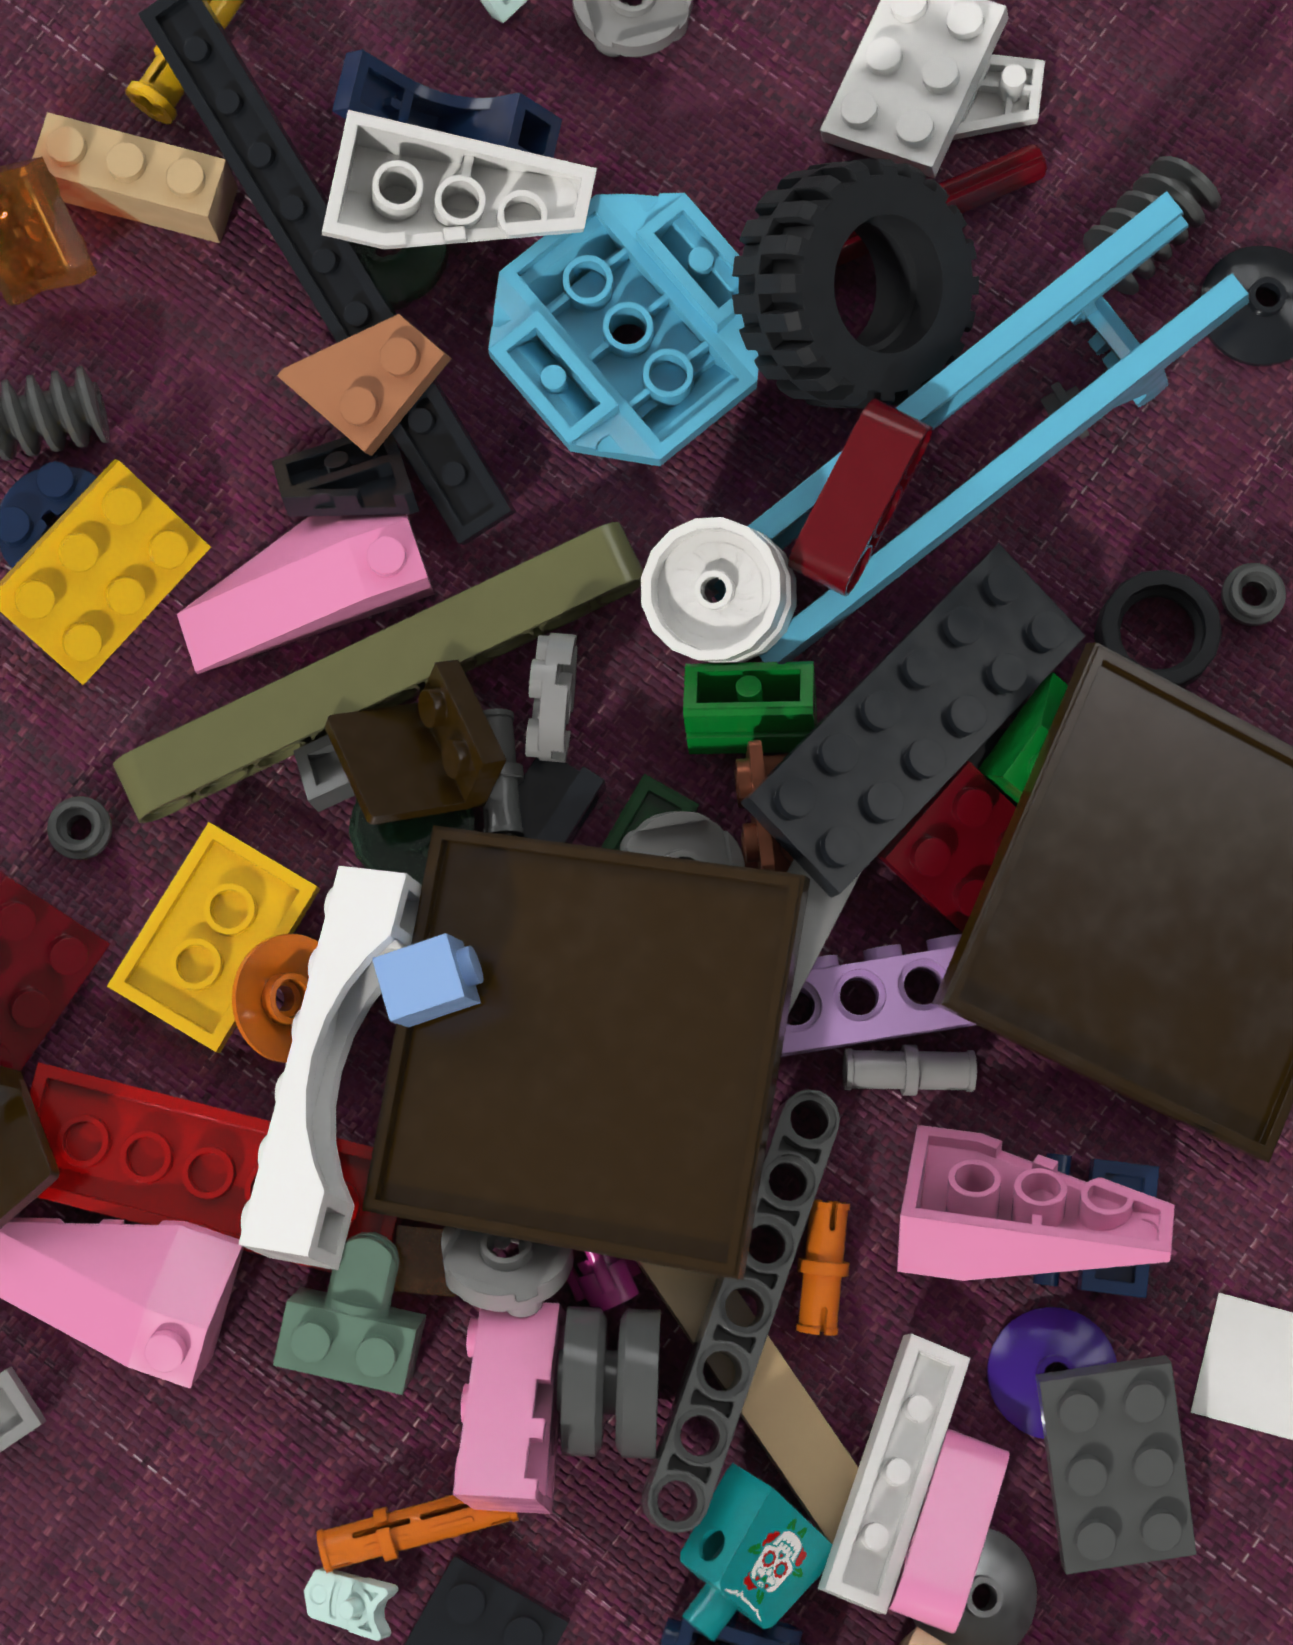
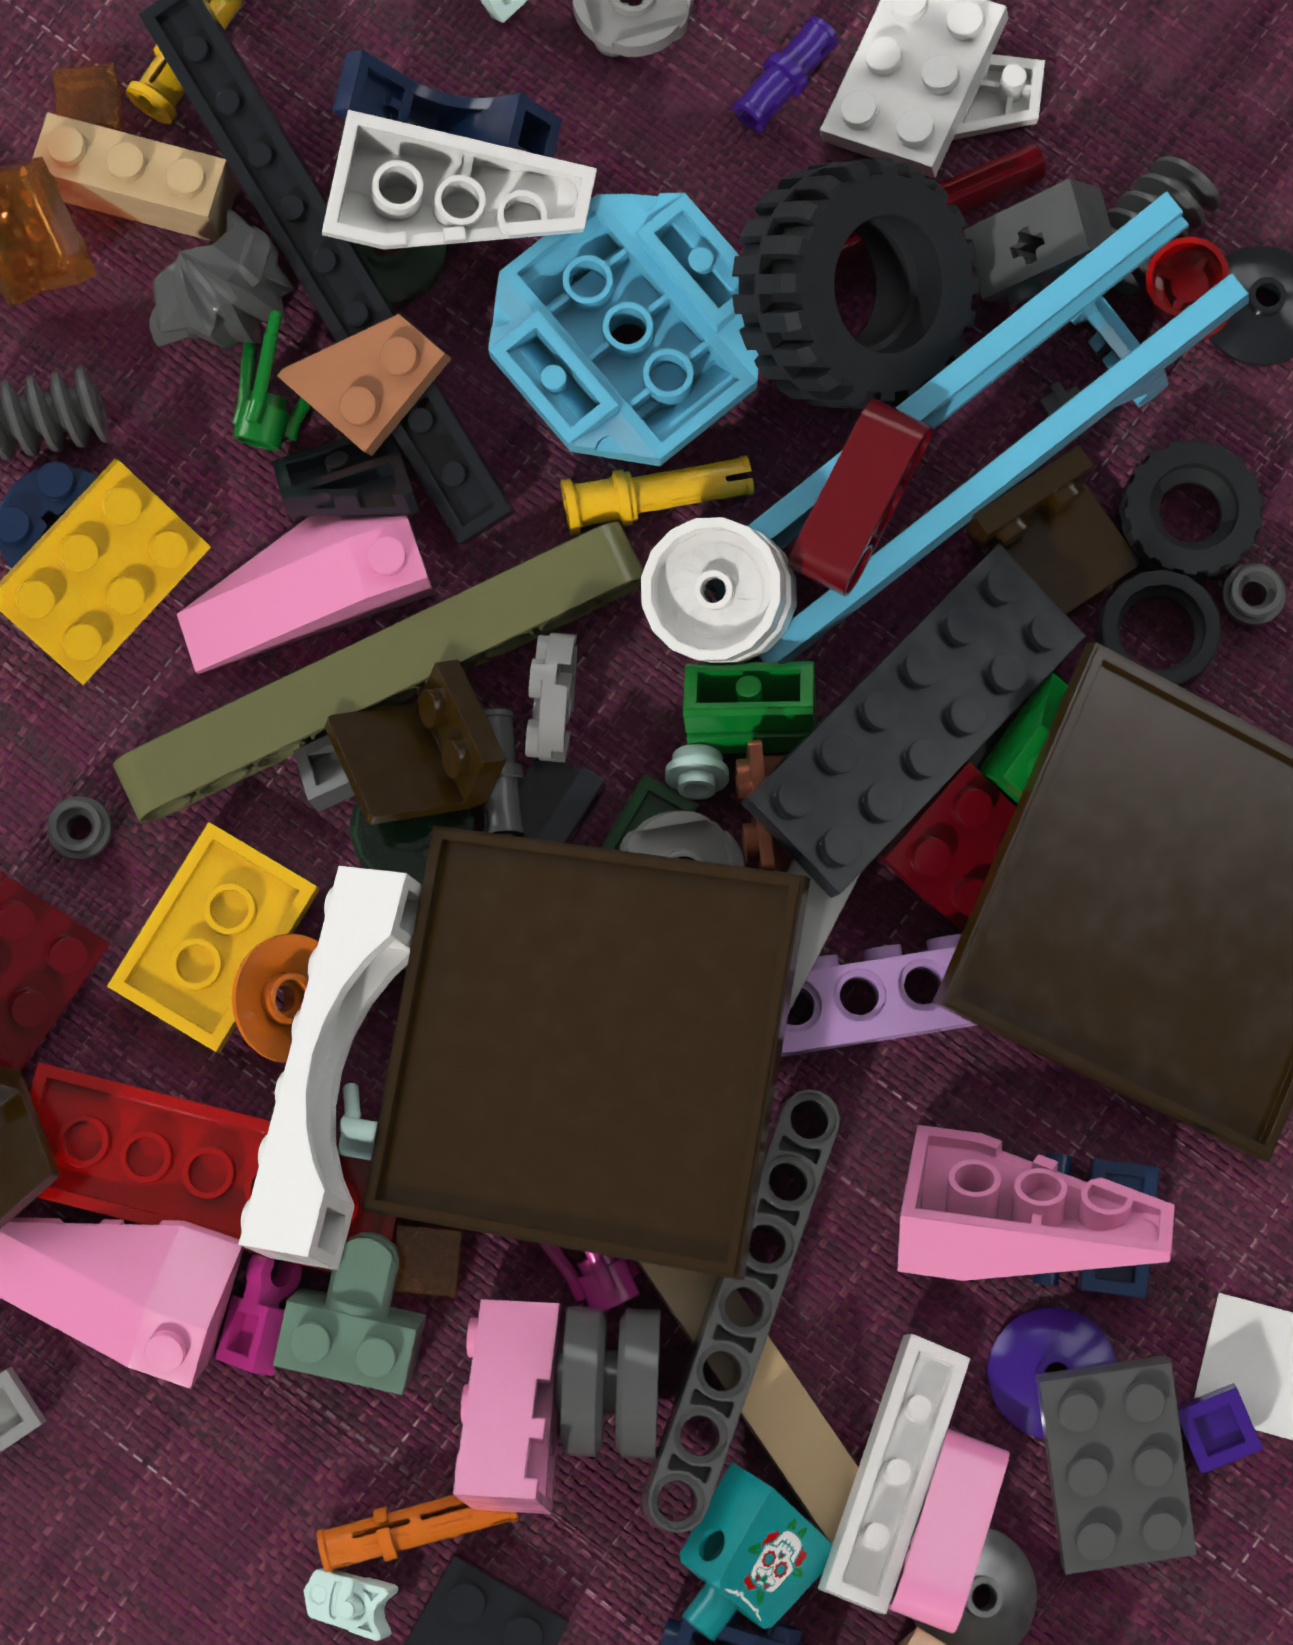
light blue brick [372,933,483,1027] -> none
light grey plate [441,1226,574,1318] -> none
orange pin [796,1199,850,1336] -> none
light grey pin [842,1044,977,1096] -> none
none -> clear orange tile [53,63,123,130]
none -> dark grey hair [149,209,295,348]
none -> dark pink plate [215,1253,302,1376]
none -> green plant [232,309,337,451]
none -> light aqua hand [338,1083,378,1161]
none -> yellow pin [560,455,754,536]
none -> light aqua plate [665,744,729,800]
none -> dark purple pin [732,16,839,133]
none -> dark grey brick [964,178,1113,311]
none -> dark brown bracket [966,445,1140,615]
none -> black tyre [1117,439,1264,585]
none -> red wheel [1146,236,1232,339]
none -> dark purple plate [1177,1383,1263,1474]

